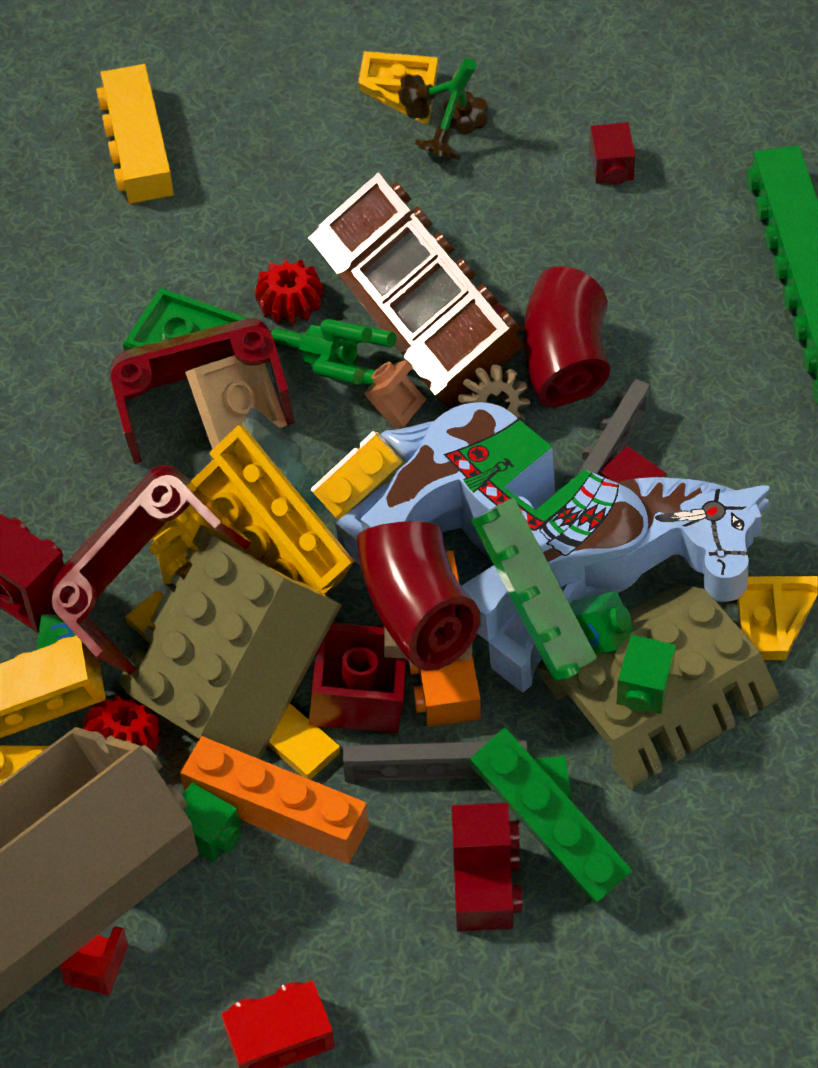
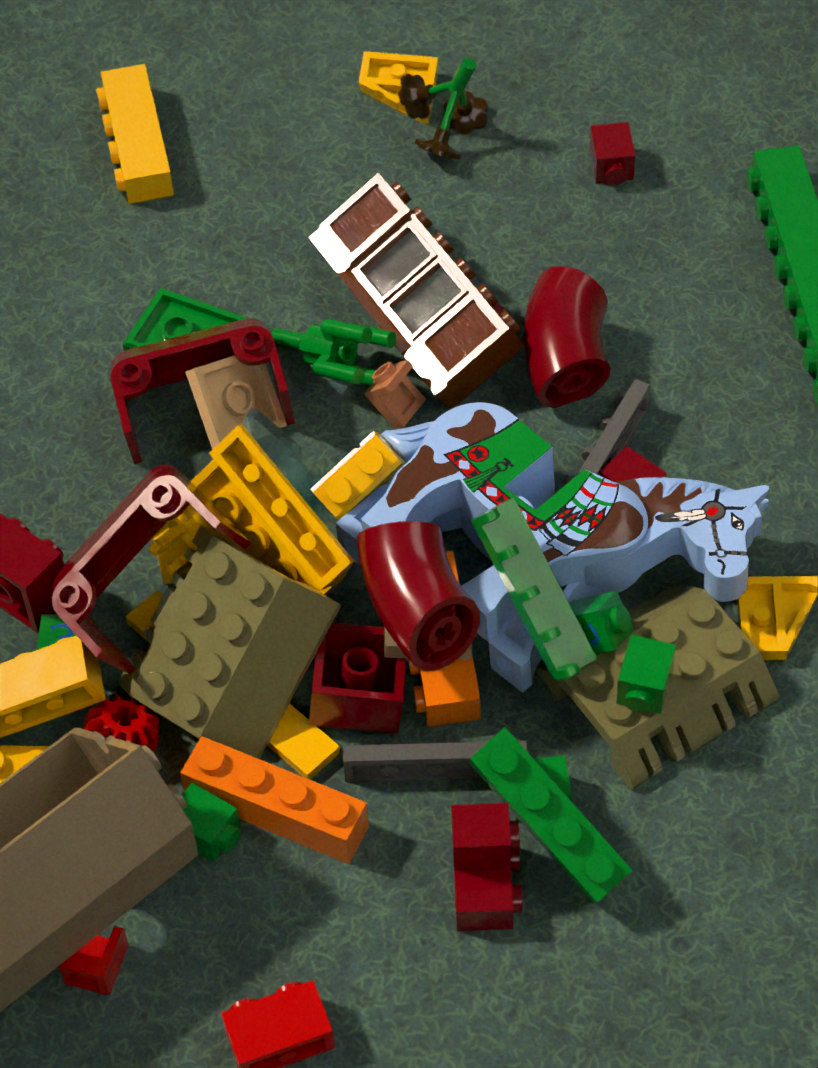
red gear [255,258,323,326] -> none
dark tan gear [458,364,530,422] -> none

